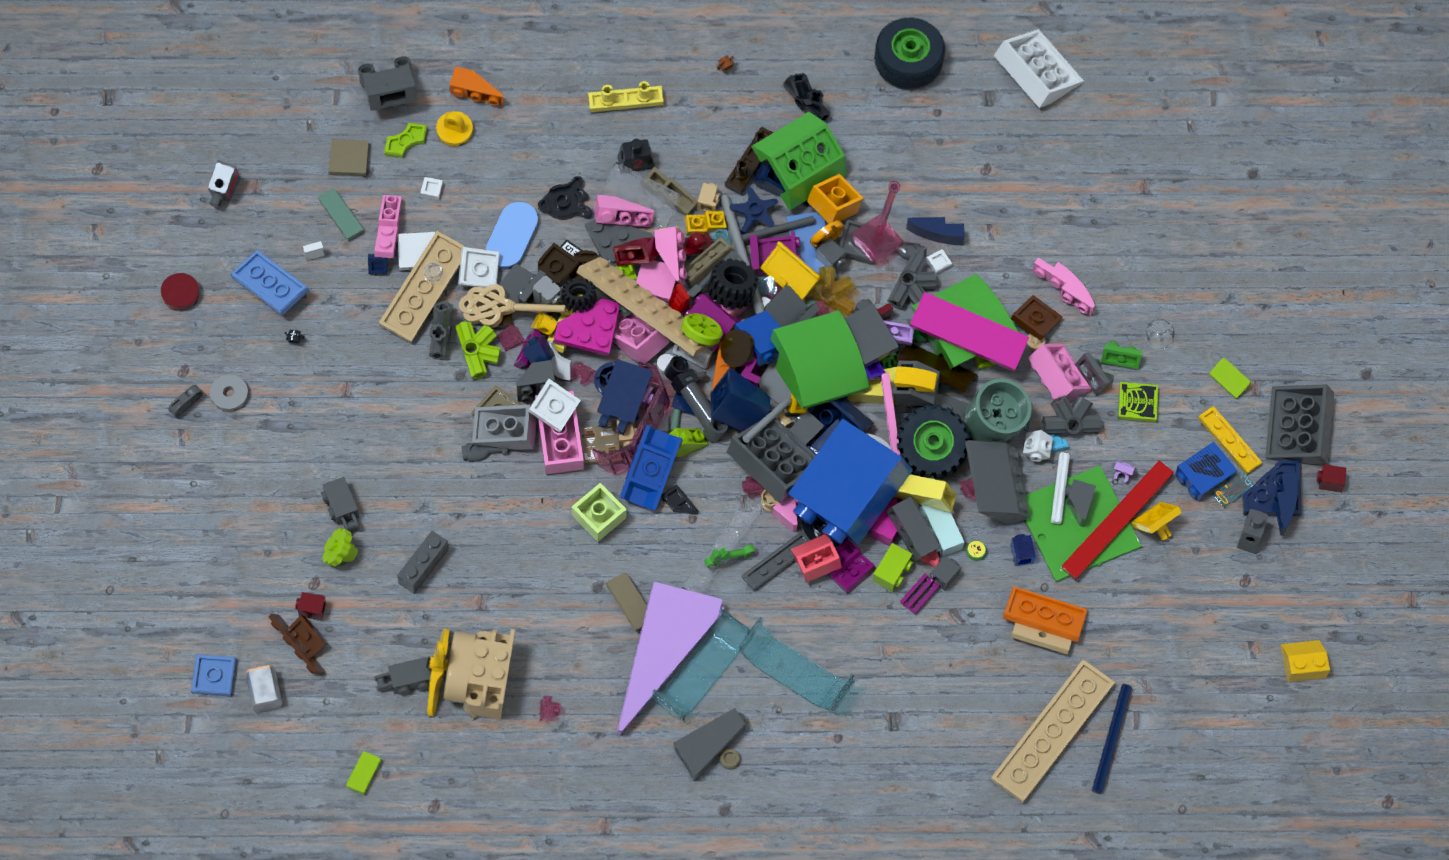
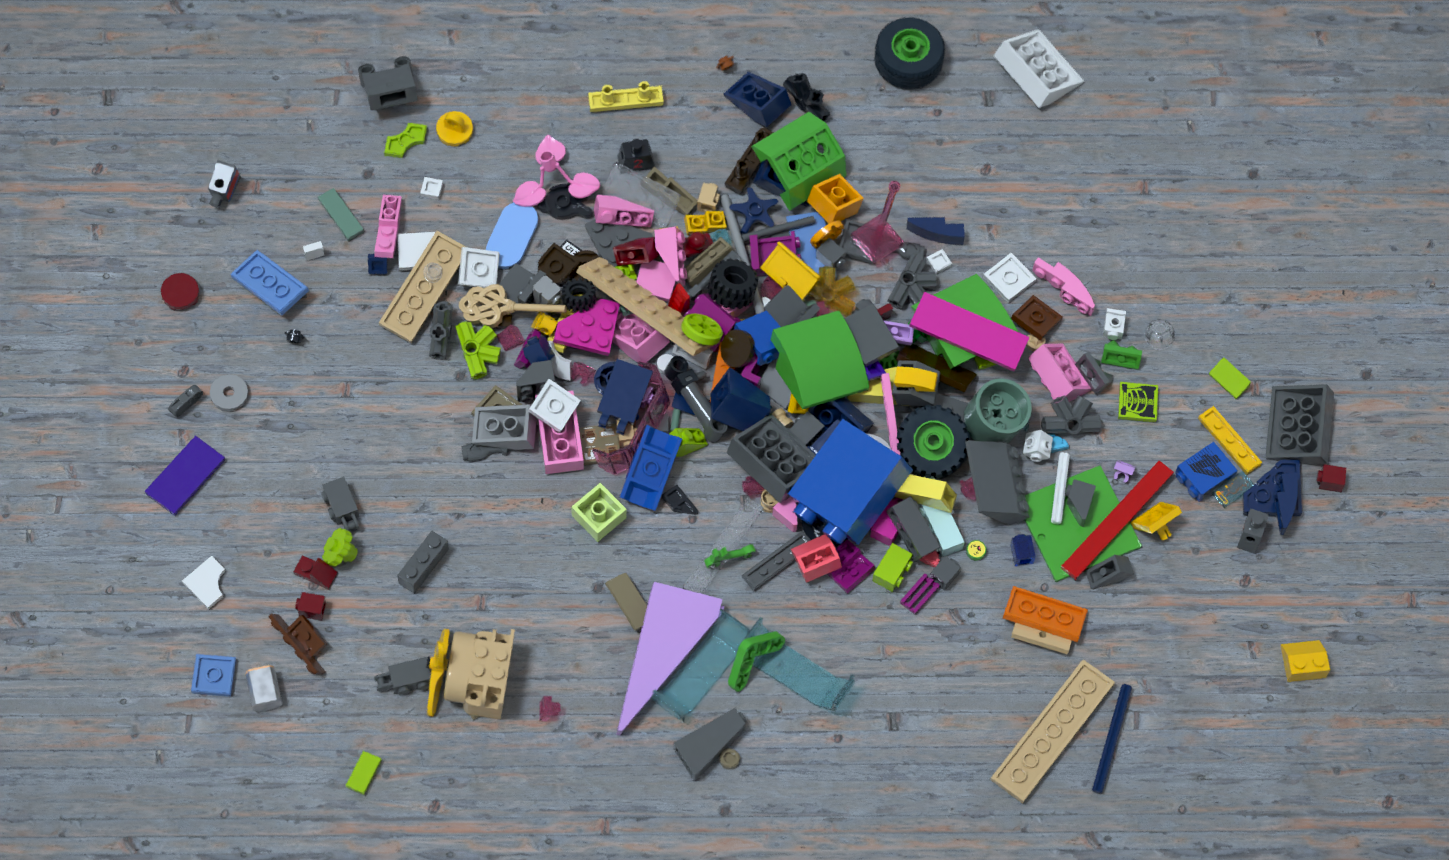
dark tan tile [329,139,369,176] -> none
orange slope [449,66,504,106] -> none
light grey bar [742,397,792,443] -> none
clear light blue plate [757,276,777,297] -> none
none -> dark purple tile [144,435,225,516]
none -> white tile [182,556,225,610]
none -> dark red slope [293,555,338,590]
none -> bright pink plant [513,134,600,207]
none -> dark blue slope [723,72,792,127]
none -> bright green beam [728,631,785,692]
none -> white tile [983,253,1037,303]
none -> dark grey slope [1085,555,1134,589]
none -> white brick [1103,308,1126,340]

